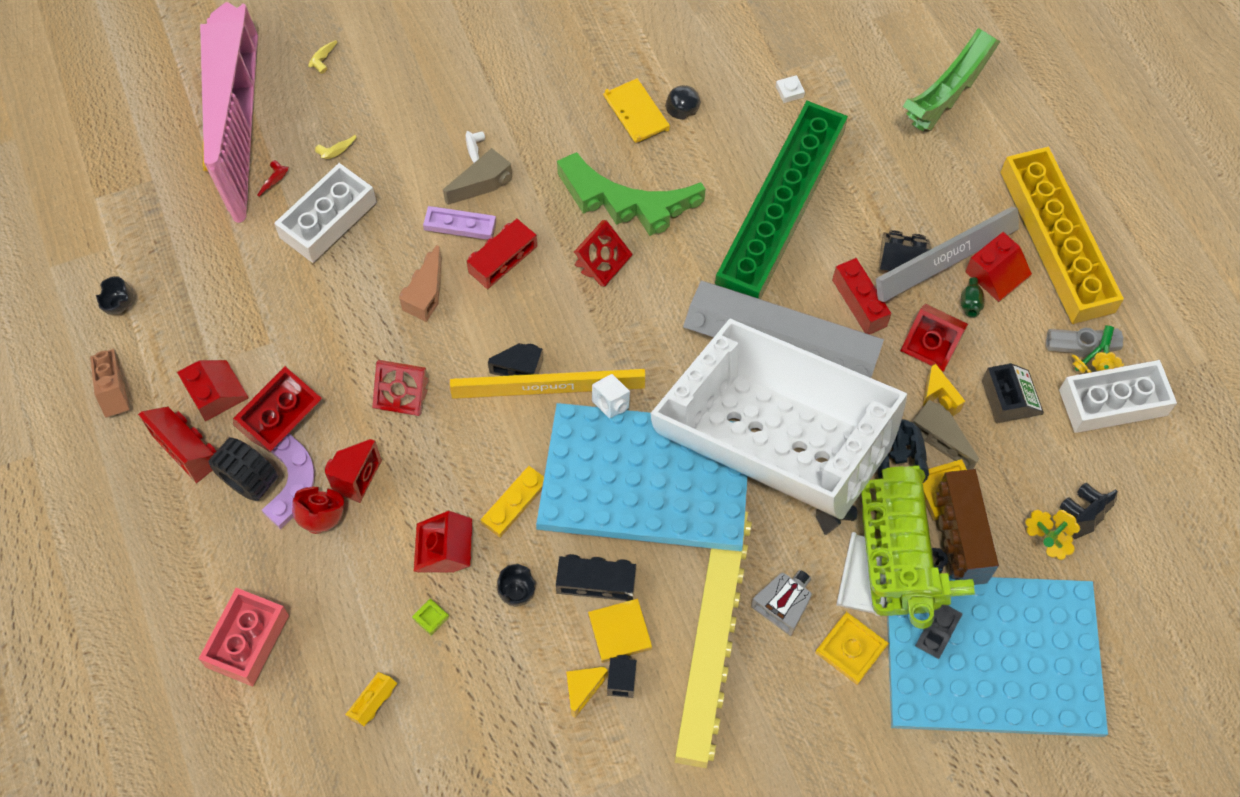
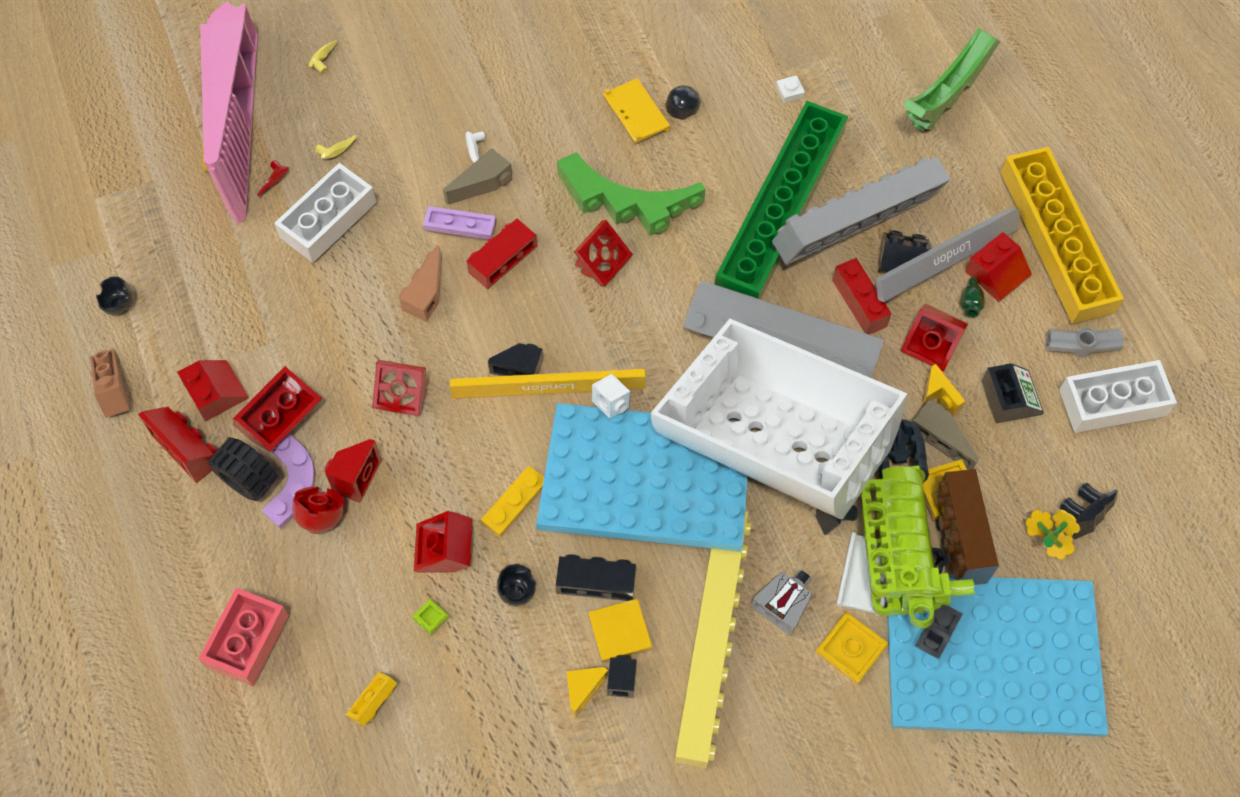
plant [1071,325,1124,374] -> none
none -> light grey brick [772,156,951,265]

